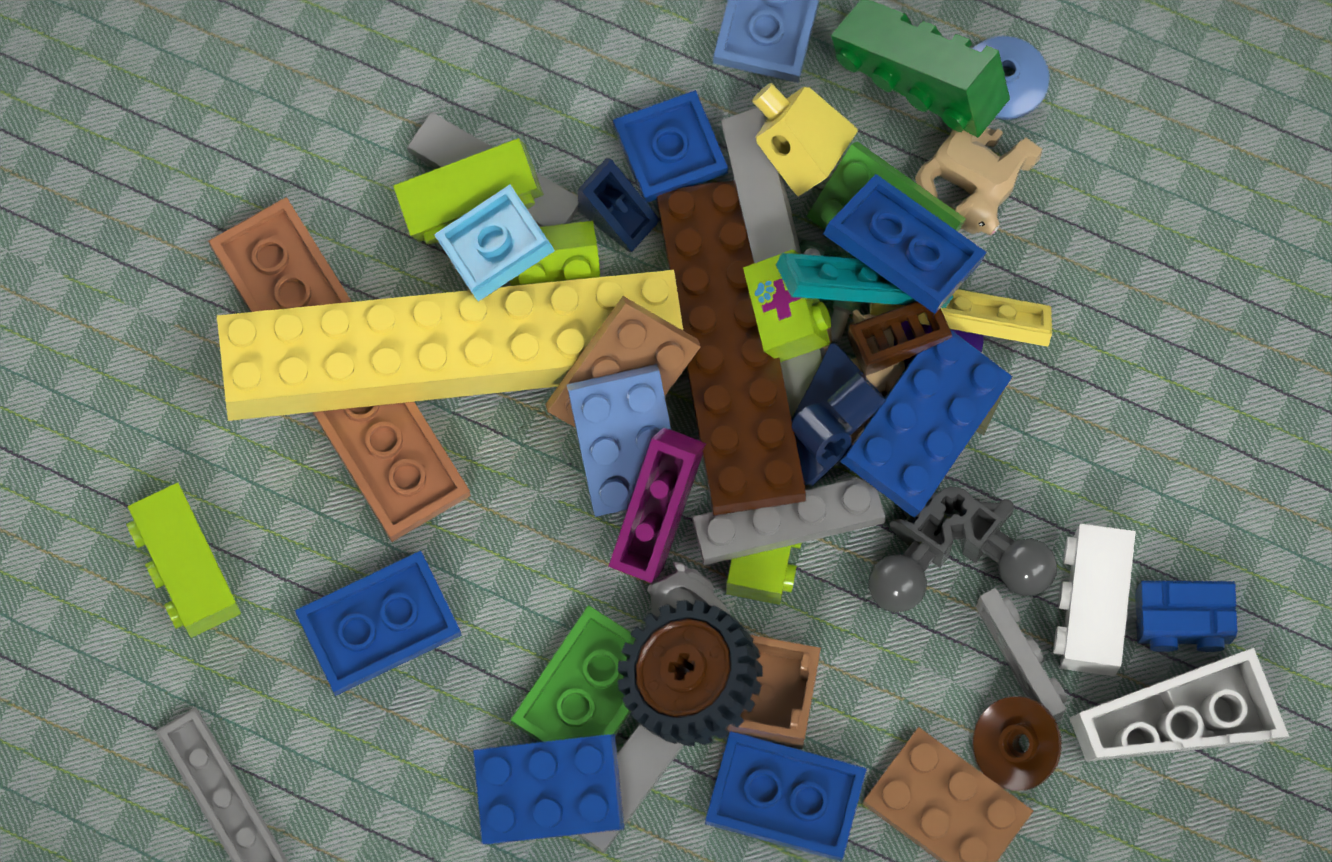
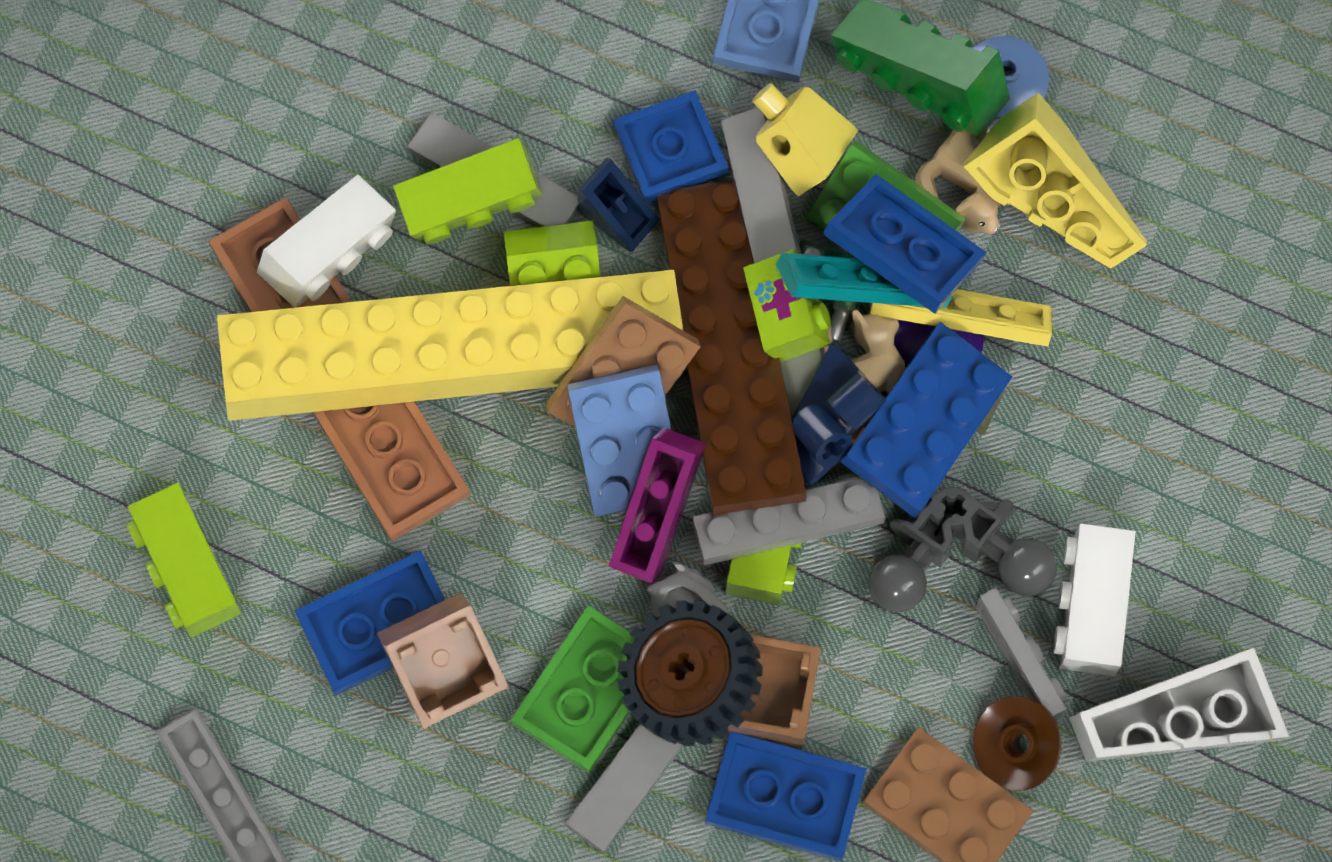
medium azure plate [434,185,555,302] -> none
blue plate [473,734,625,845] -> none
reddish brown slope [848,301,952,376] -> none
blue brick [1135,581,1238,652] -> none
none -> white brick [257,175,396,308]
none -> medium nougat container [377,593,509,729]
none -> light yellow wedge [964,93,1147,269]

